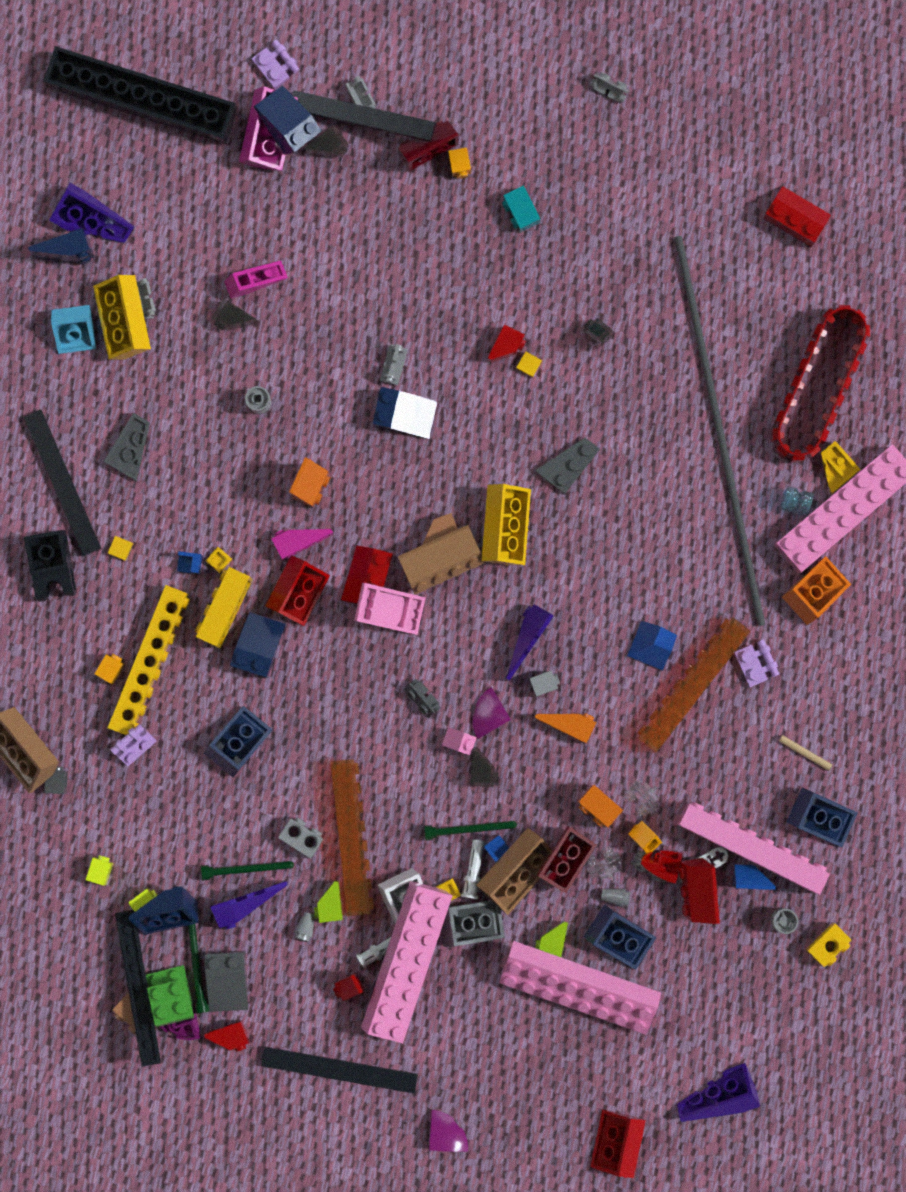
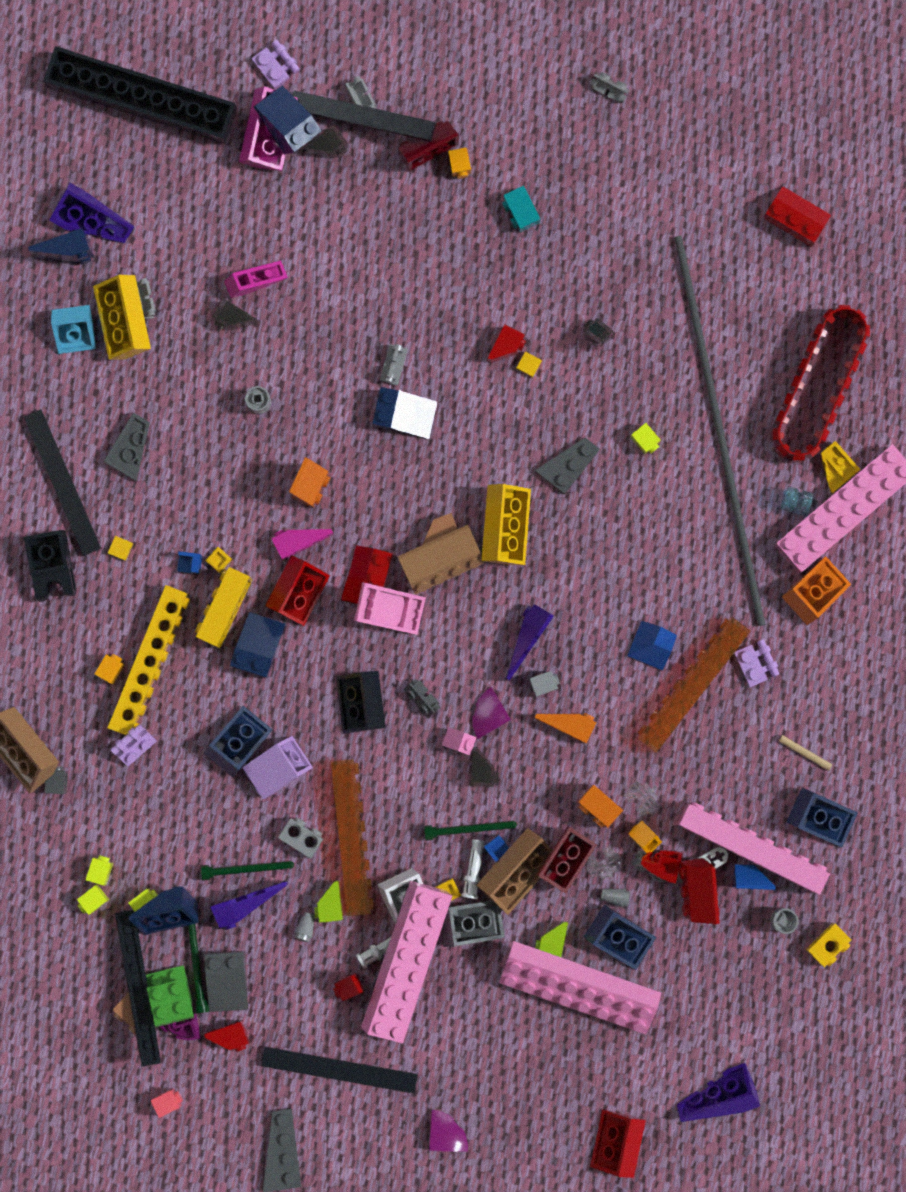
none -> neon yellow brick [77,885,109,915]
none -> coral brick [150,1088,183,1118]
none -> lavender slope [242,736,313,800]
none -> dark grey wing [263,1108,302,1192]
none -> black slope [336,671,386,734]
none -> neon yellow brick [630,423,661,454]

